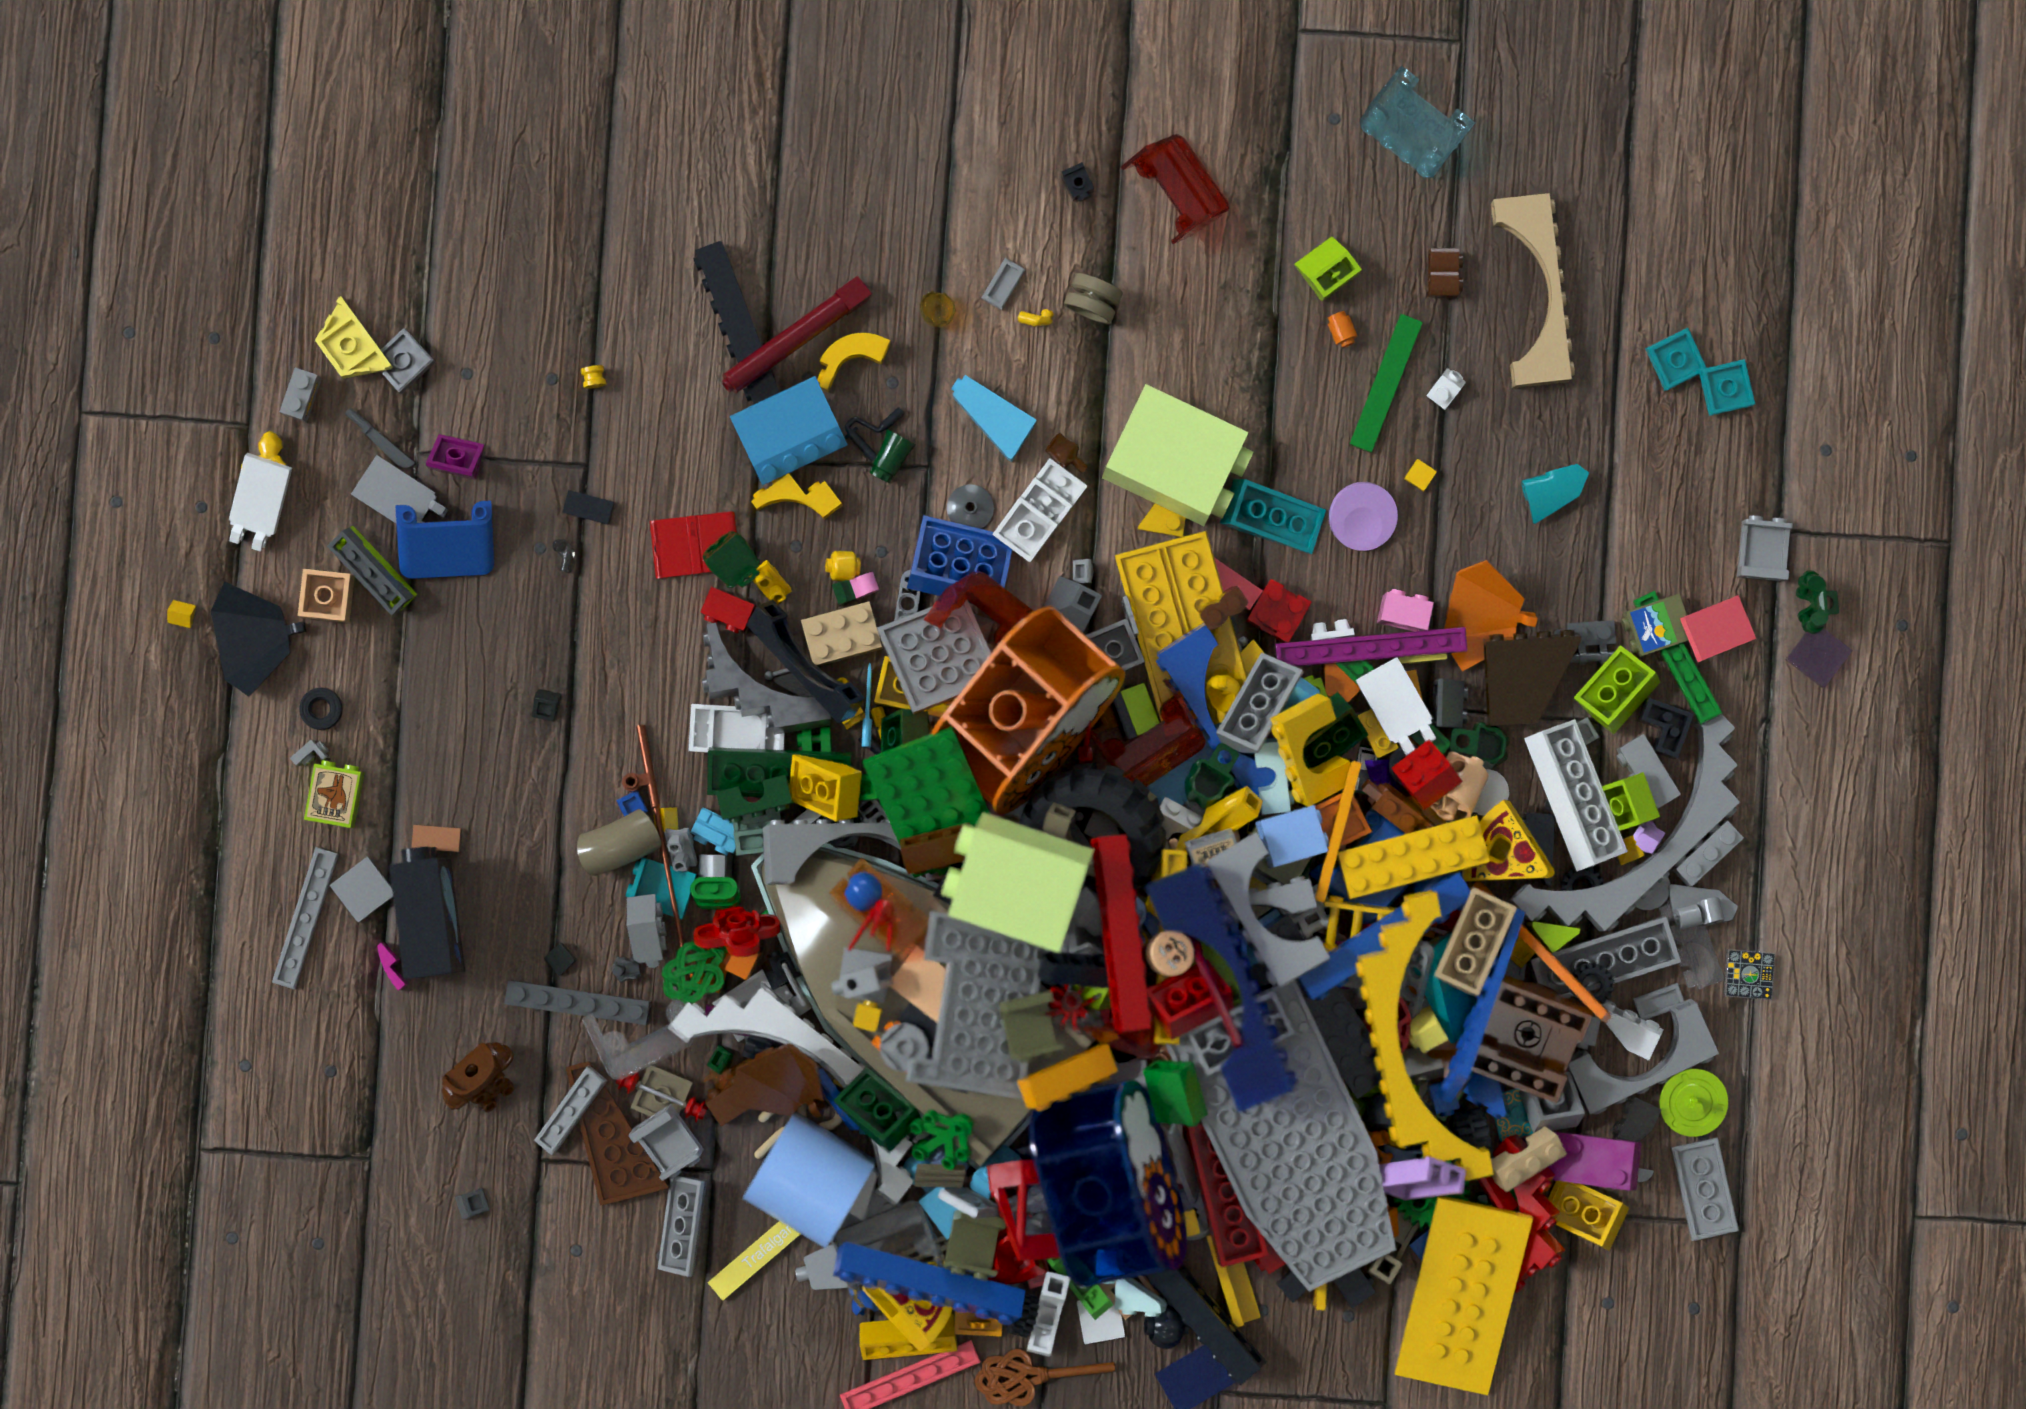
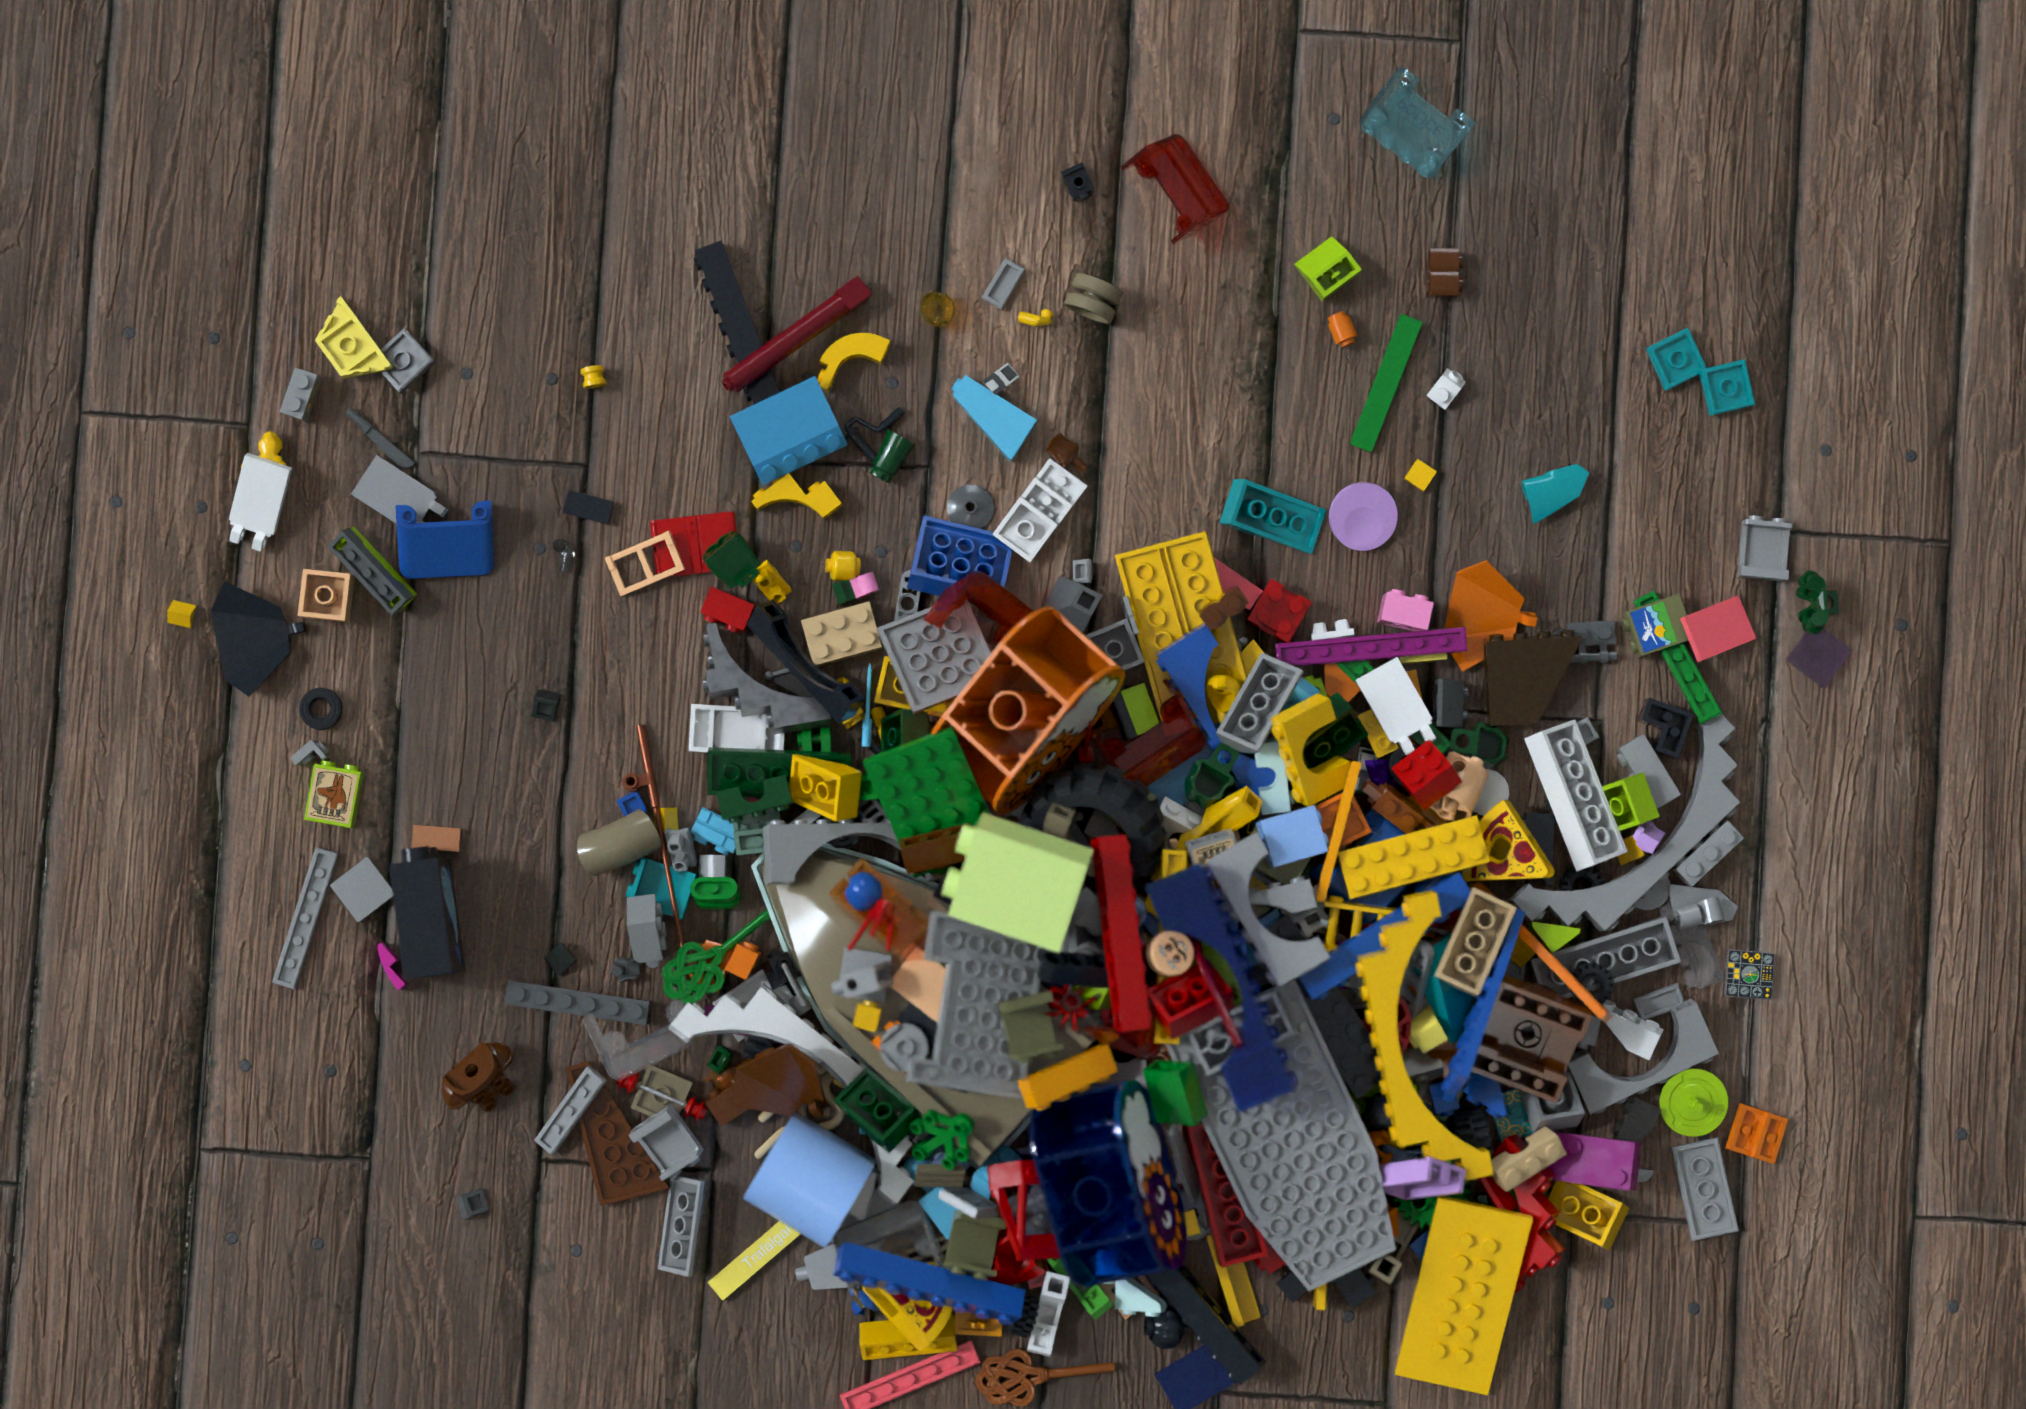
magenta slope [426,434,484,480] -> none
red plant [693,906,781,957] -> none
blue tile [818,1068,860,1130] -> none
white sticker [1077,1296,1125,1344] -> none
yellowish green brick [1102,384,1254,526] -> none
yellow wing [1138,504,1186,537] -> none
tan arch [1491,193,1575,388] -> none
lime slope [1574,645,1660,734] -> none
none -> light nougat window [605,530,685,596]
none -> sticker [983,363,1019,395]
none -> orange slope [1725,1103,1789,1164]

